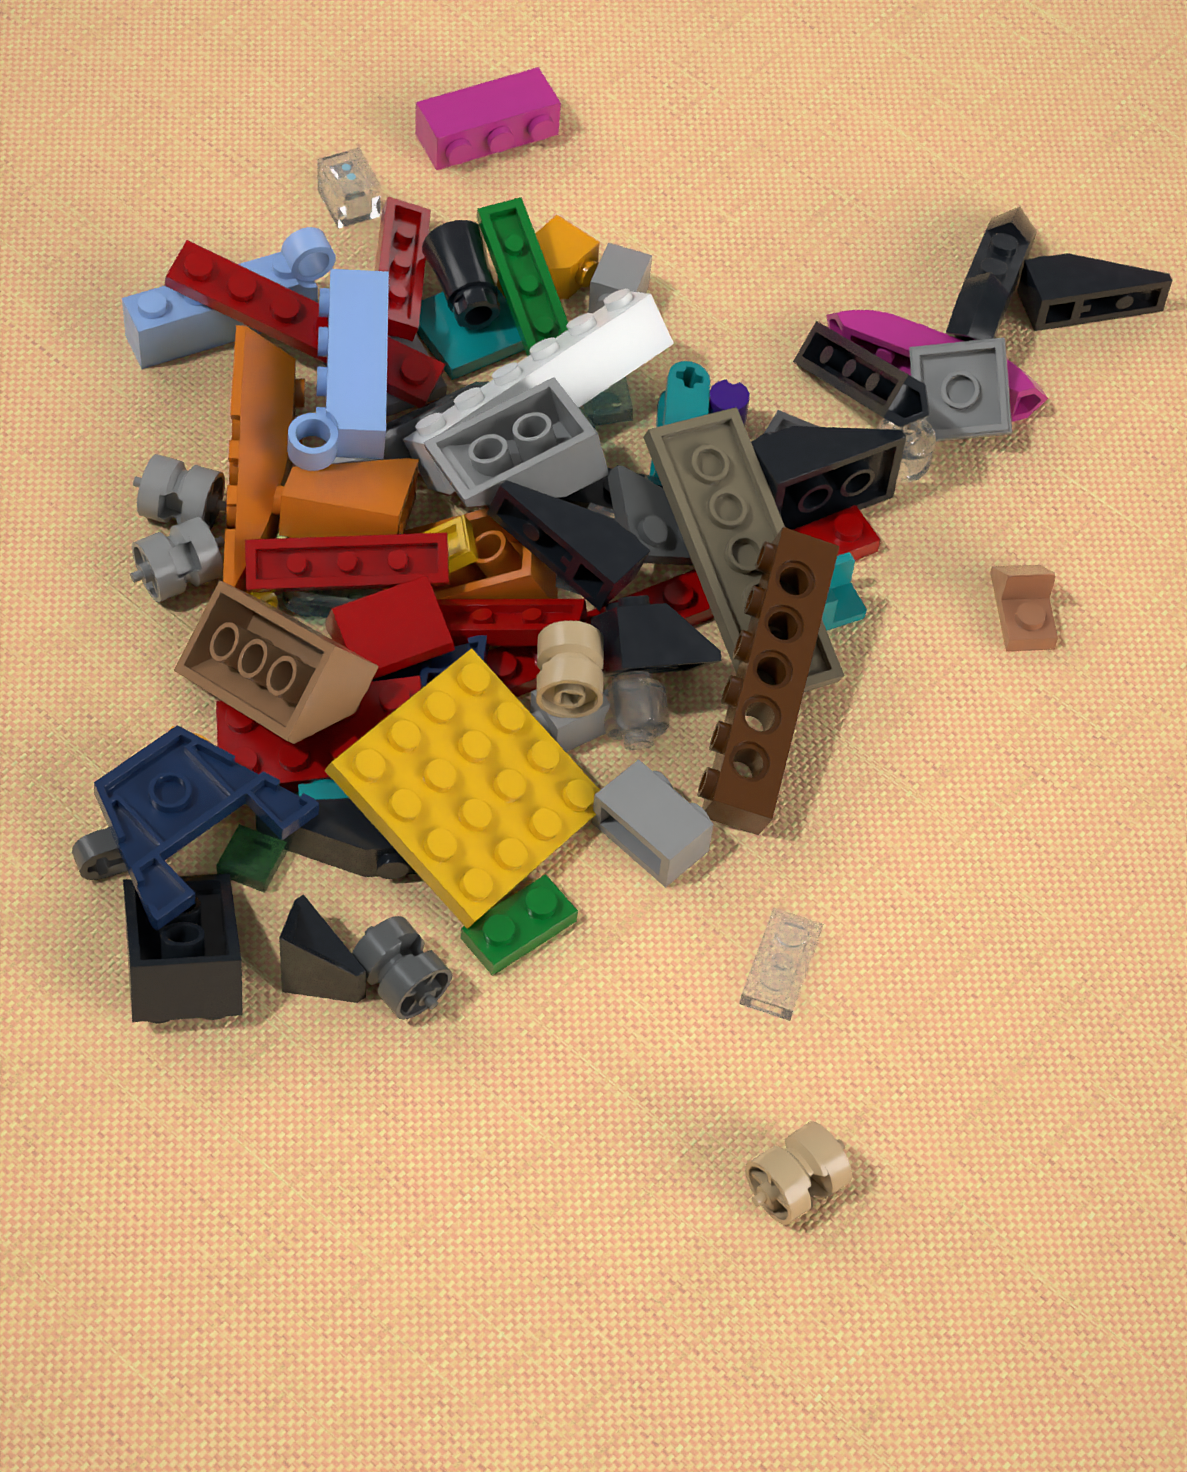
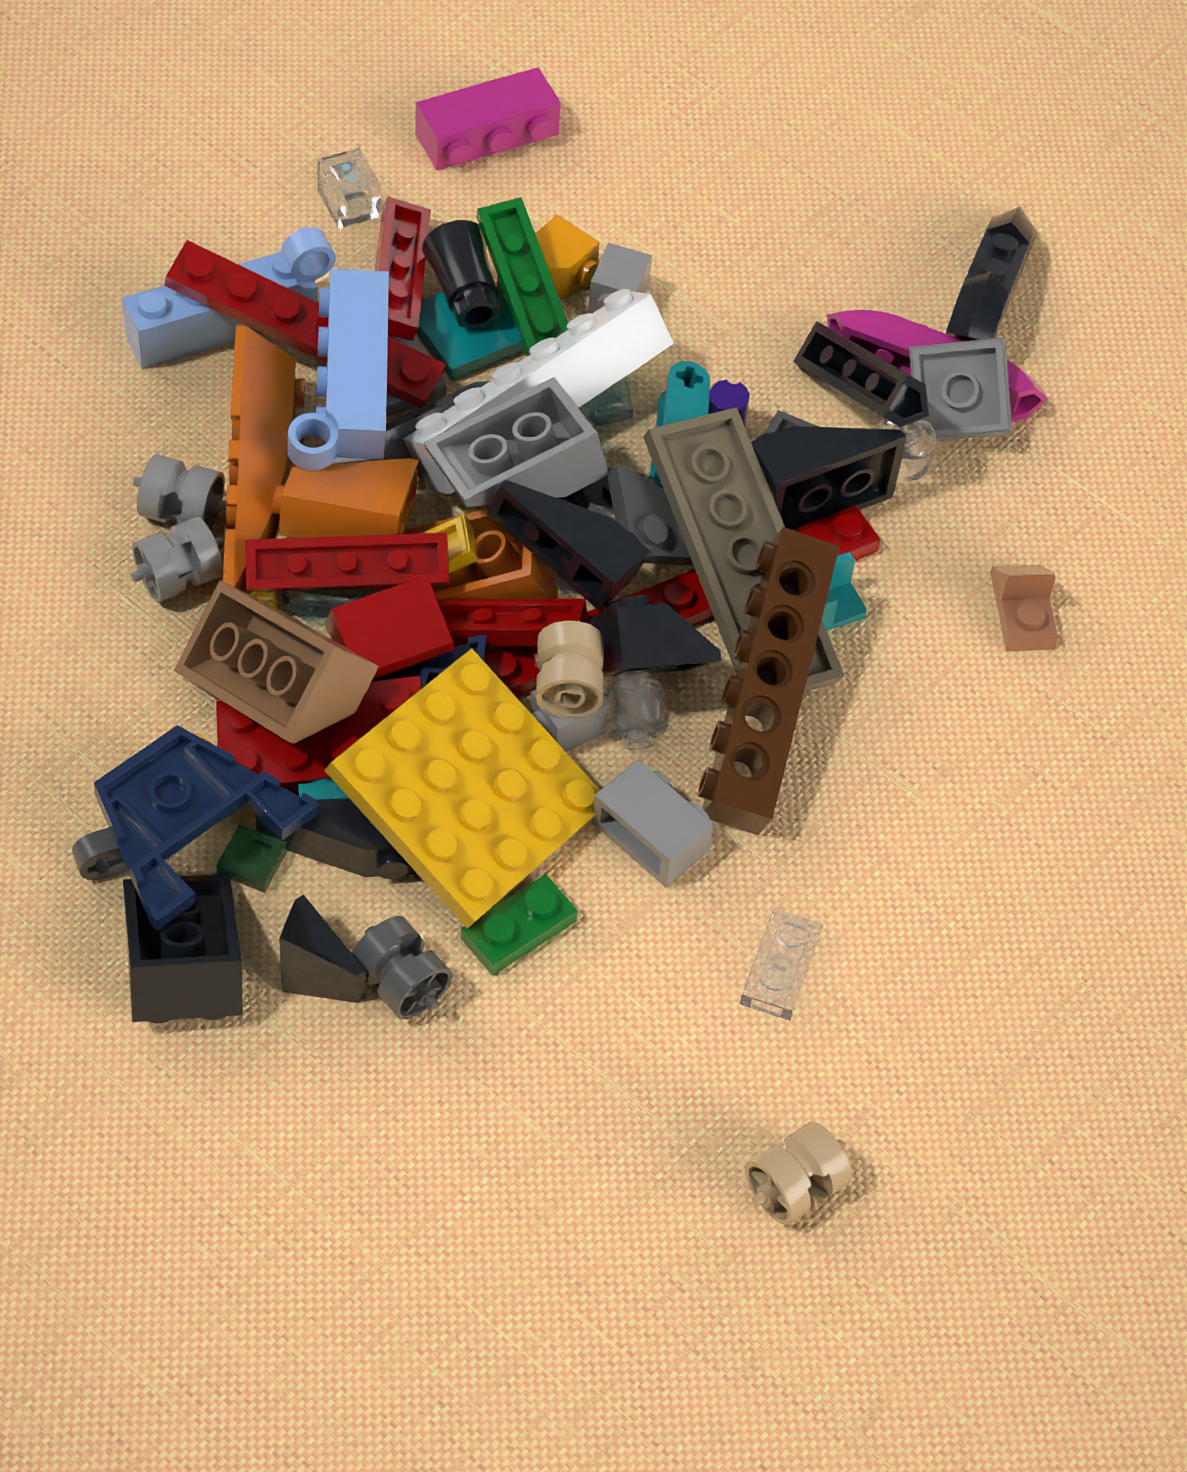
black slope [1017,253,1173,331] -> none

